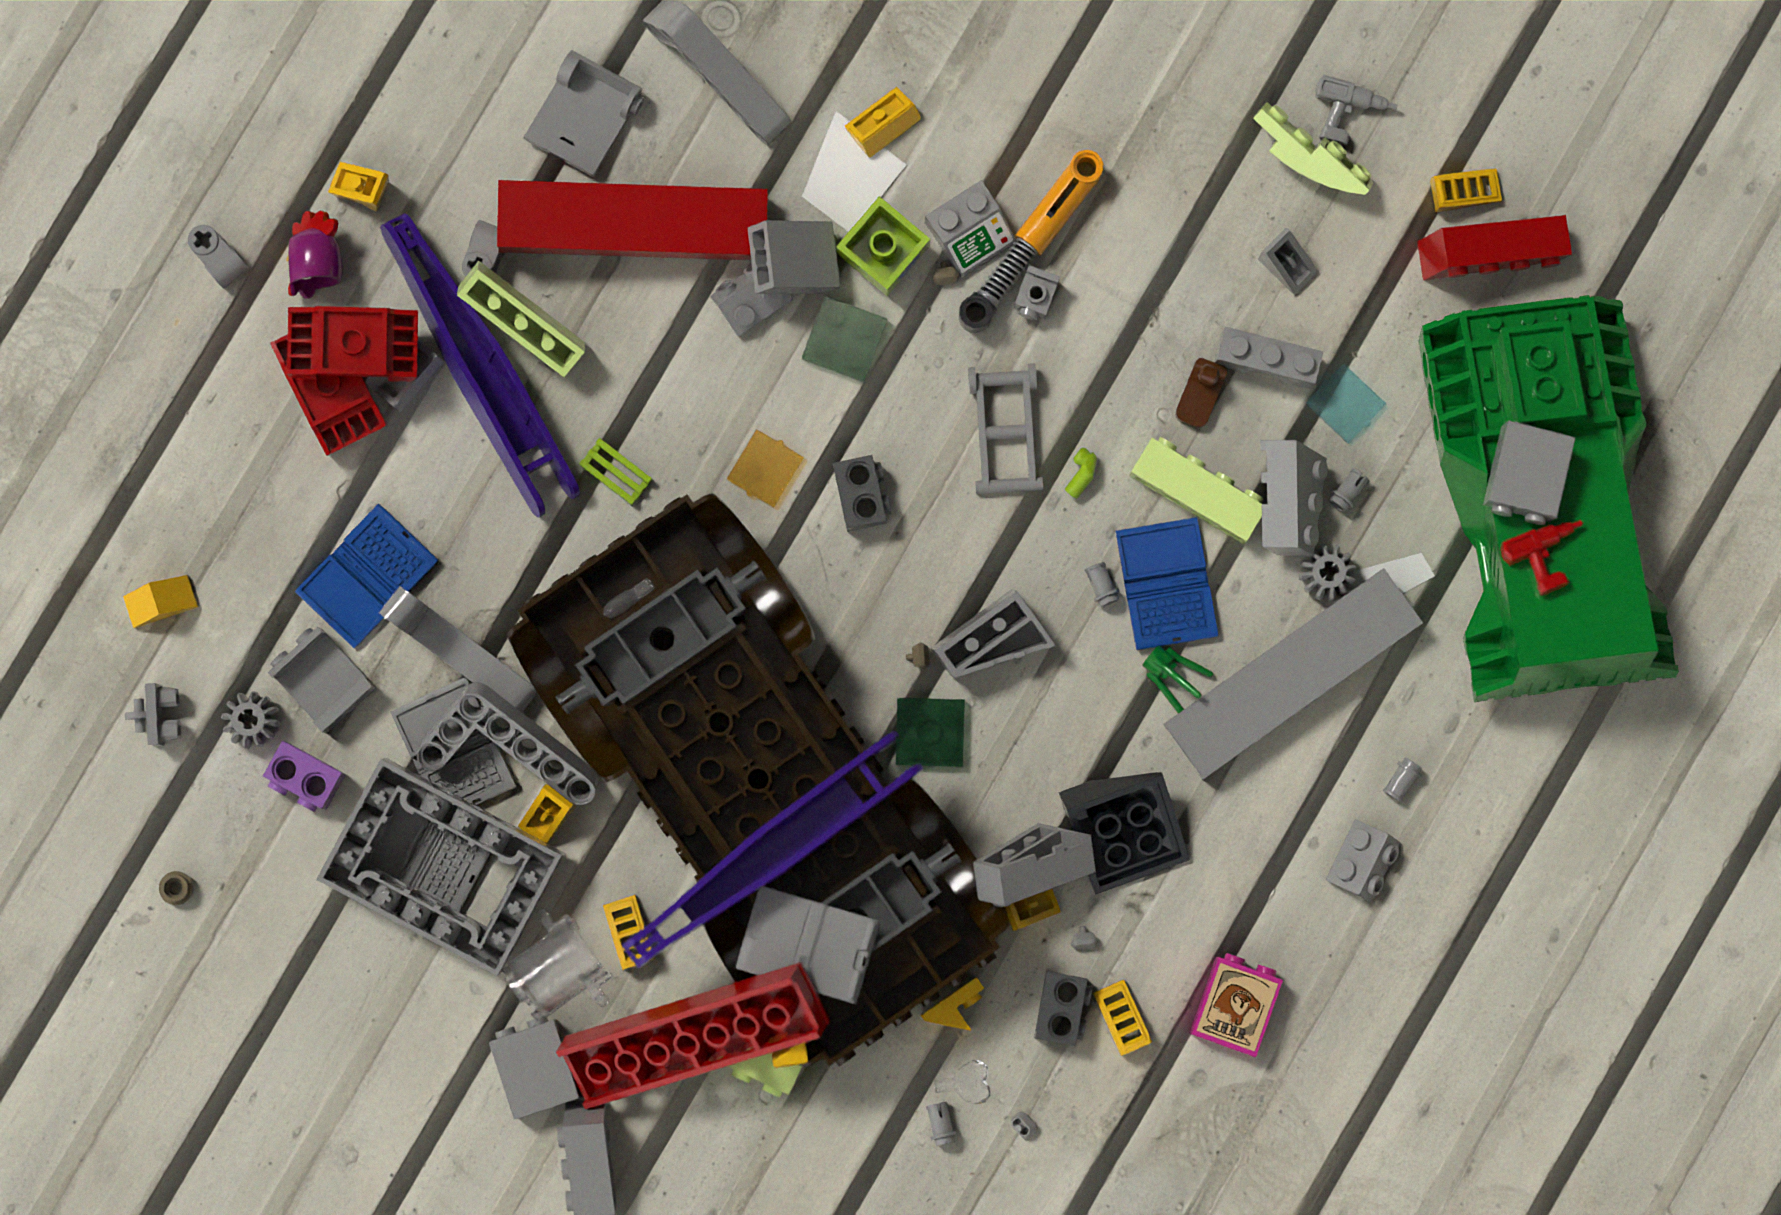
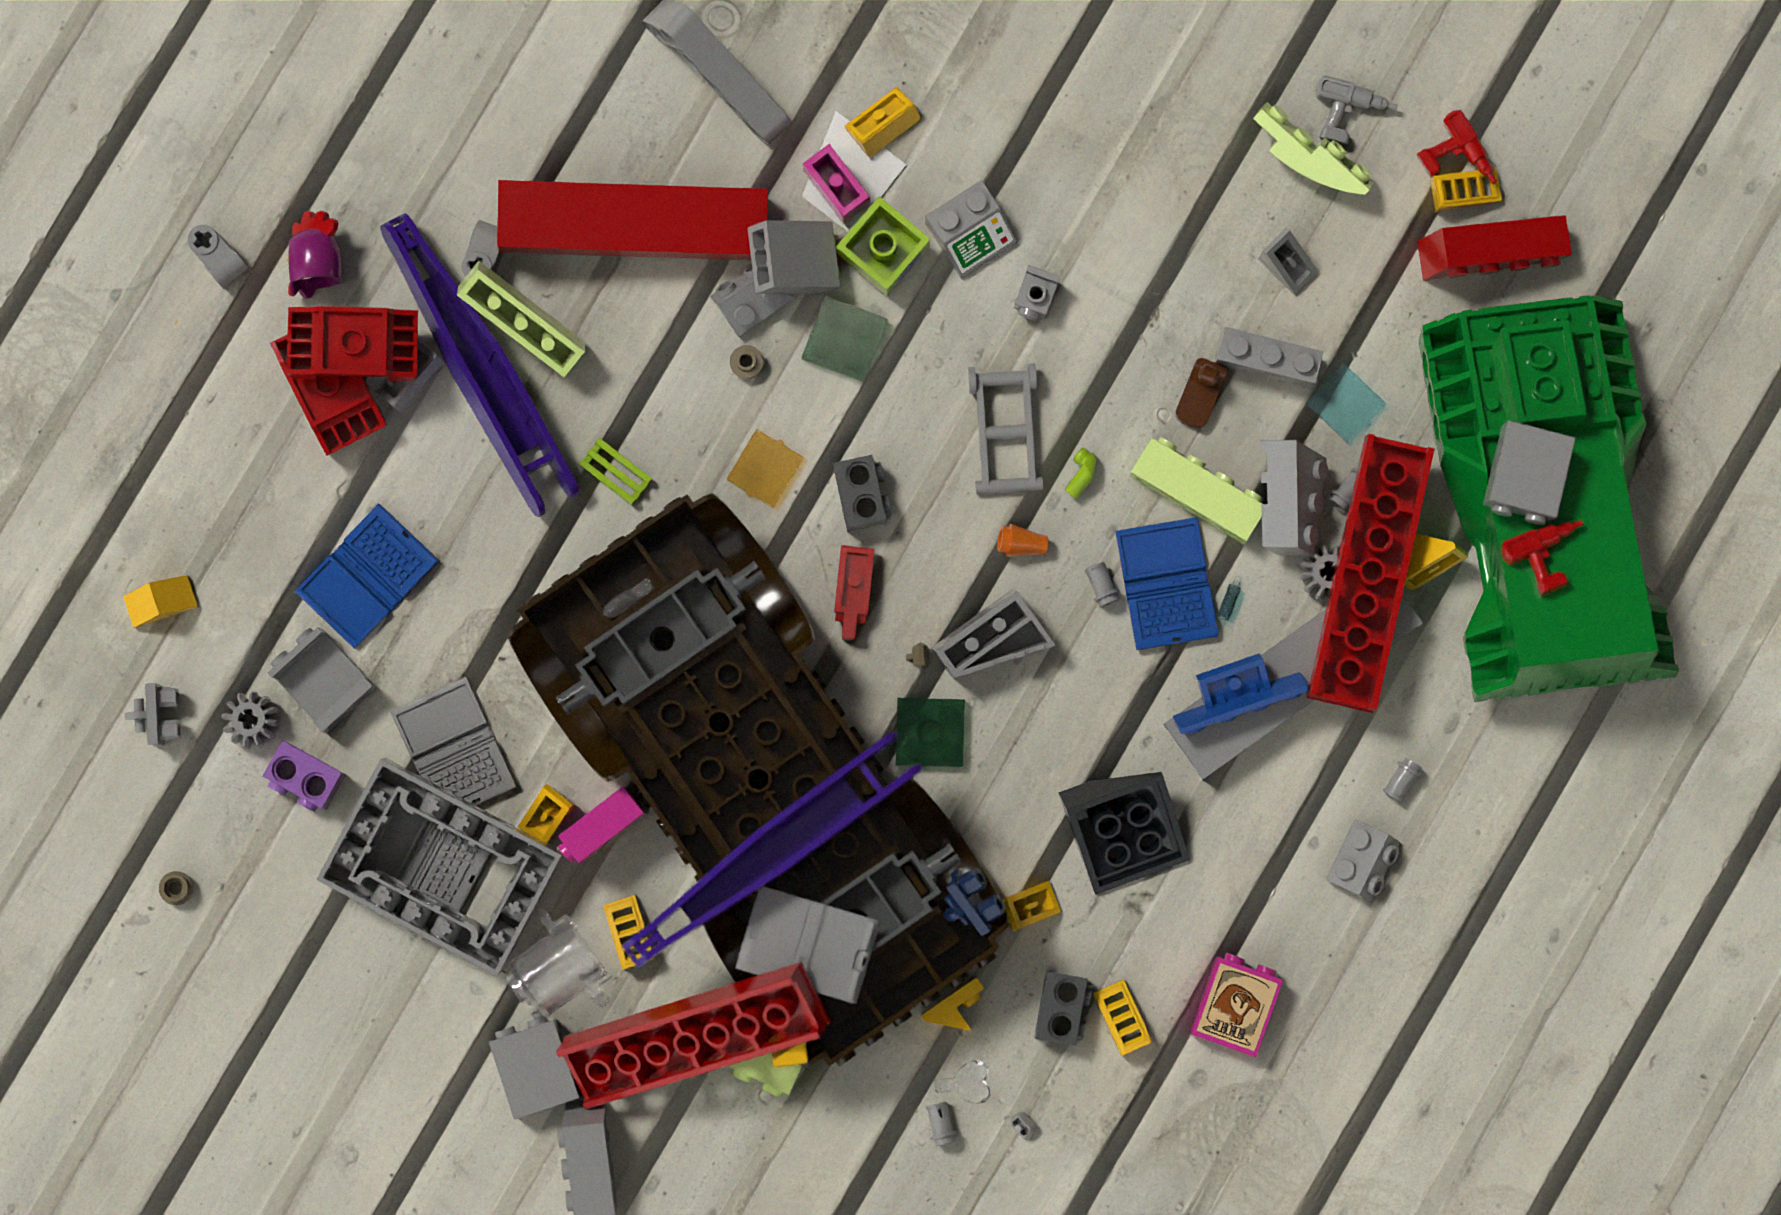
yellow slope [328,162,389,212] -> none
light grey beam [379,586,537,712] -> none
light grey beam [417,682,599,805] -> none
light grey door [524,50,645,177] -> none
dark tan rock [933,261,959,285] -> none
piece [959,150,1103,333] -> none
light grey wedge [973,823,1096,907] -> none
light grey rock [1071,926,1098,950] -> none
green plant [1142,645,1213,714] -> none
none -> dark pink brick [558,786,648,864]
none -> dark tan plate [730,345,763,379]
none -> dark pink brick [802,144,870,224]
none -> red hinge [834,545,875,641]
none -> dark blue hips [944,868,1005,936]
none -> orange cone [997,524,1048,557]
none -> blue bracket [1173,653,1309,734]
none -> clear light blue piece [1217,576,1241,629]
none -> red tile [1306,433,1435,713]
none -> yellow slope [1404,533,1469,591]
none -> red piece [1417,110,1497,184]

